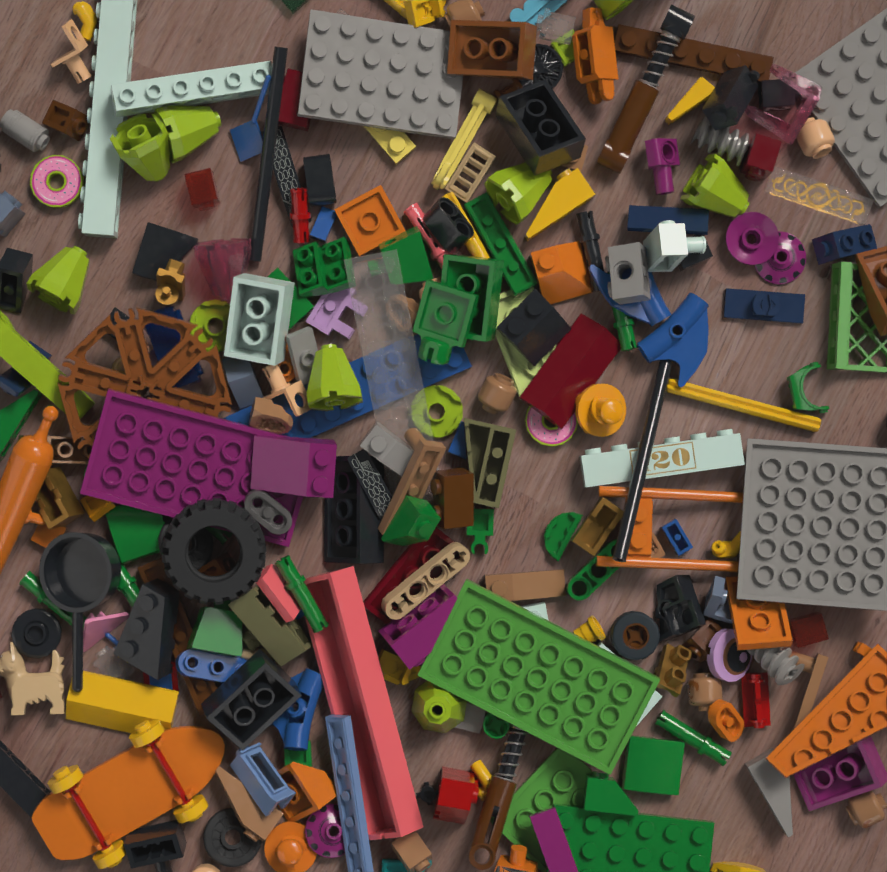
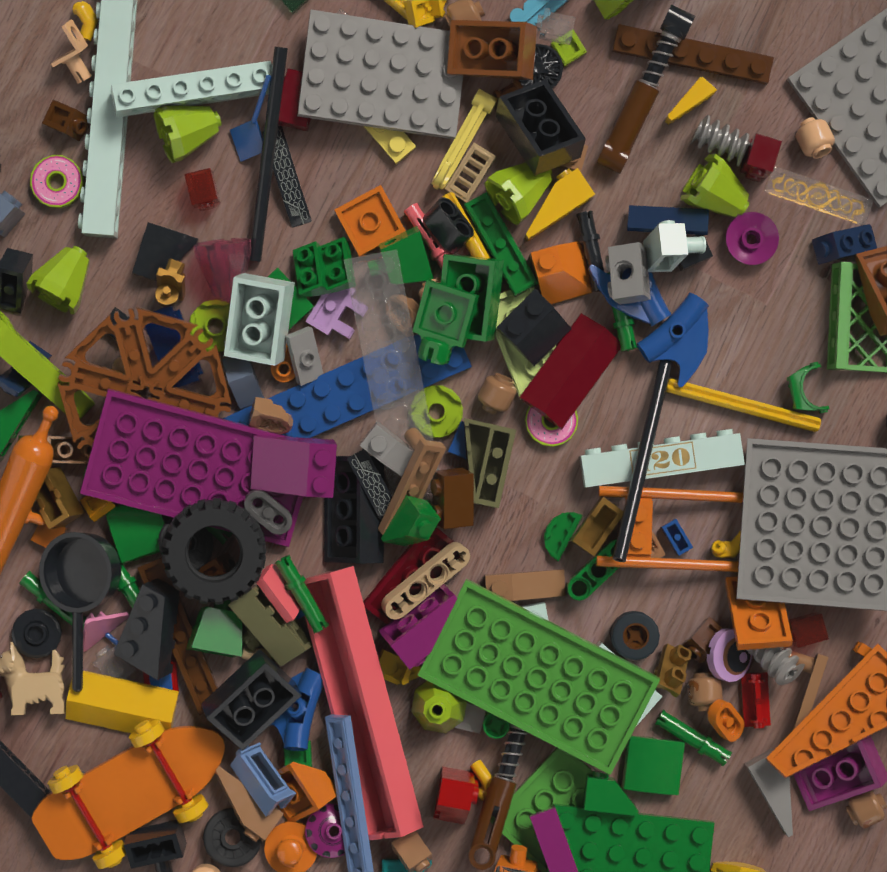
light grey head [0,109,50,152] -> none
lime cone [110,114,170,181] -> none
blue plate [175,649,247,683] -> none
light nougat bracket [262,364,311,417] -> none
red pin [289,188,311,243] -> none
black beam [303,154,337,207] -> none
lime cone [307,344,363,411] -> none
blue piece [310,206,337,243] -> none
black piece [416,782,438,805] -> none
green plate [467,509,494,554] -> none
orange hinge [572,7,618,105] -> none
yellow piece [573,615,606,643] -> none
light orange plate [575,383,626,437] -> none
magenta piece [645,138,680,195] -> none
black slope [655,575,706,643] -> none
black brick [702,65,760,131] -> none
sand blue bracket [703,576,732,624] -> none
dark blue piece [723,288,805,324] -> none
clear pink hose [745,64,822,145] -> none
magenta dish [754,231,806,284] -> none
black brick [758,78,799,112] -> none

